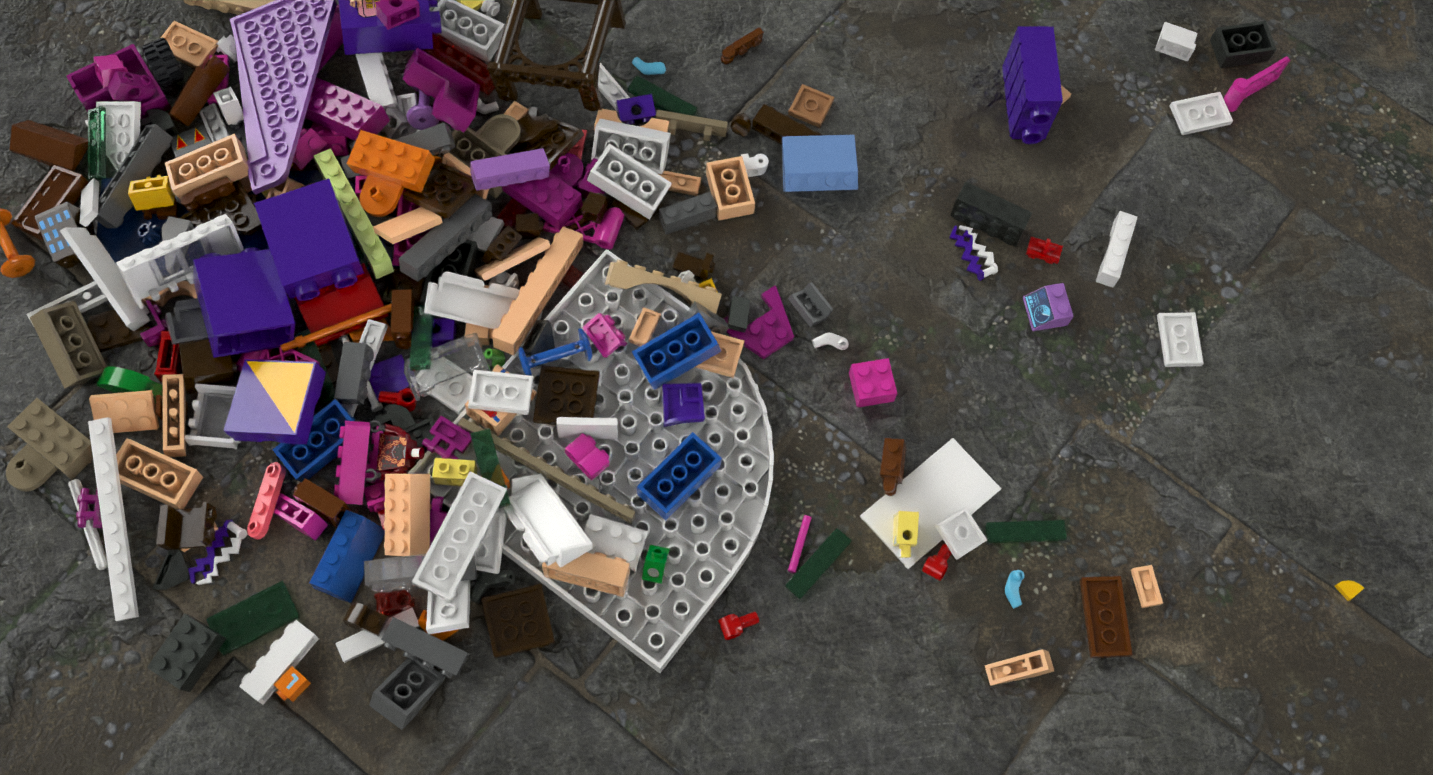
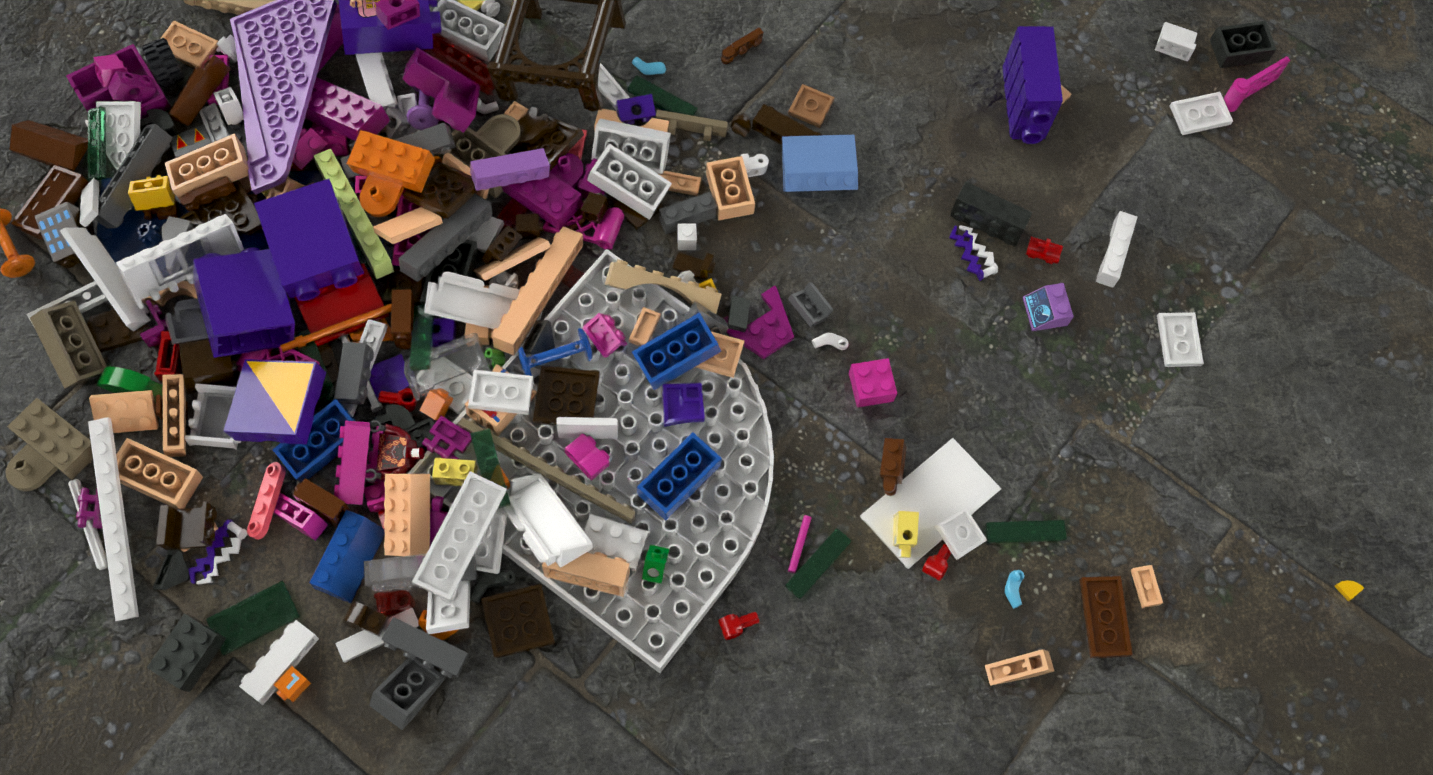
none -> orange brick [419,388,454,420]
none -> white brick [677,224,697,250]

